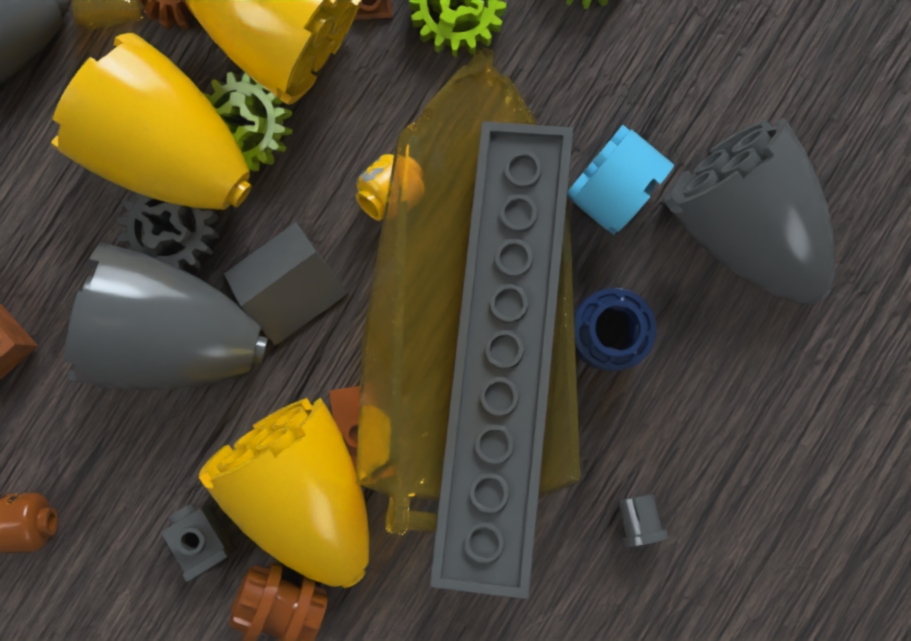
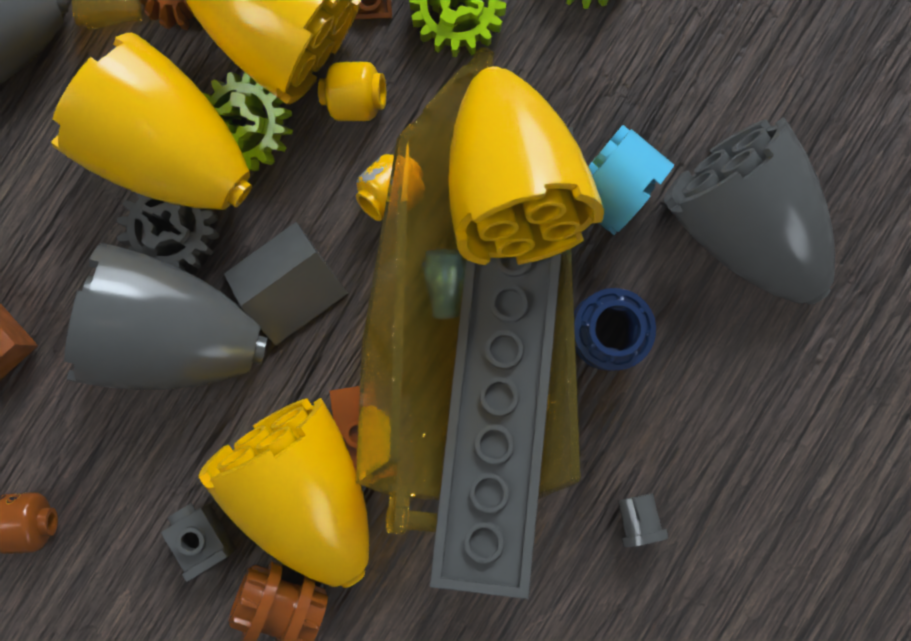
none -> yellow head [318,62,387,121]
none -> clear light blue cone [421,249,467,318]
none -> yellow cylinder [448,67,604,265]

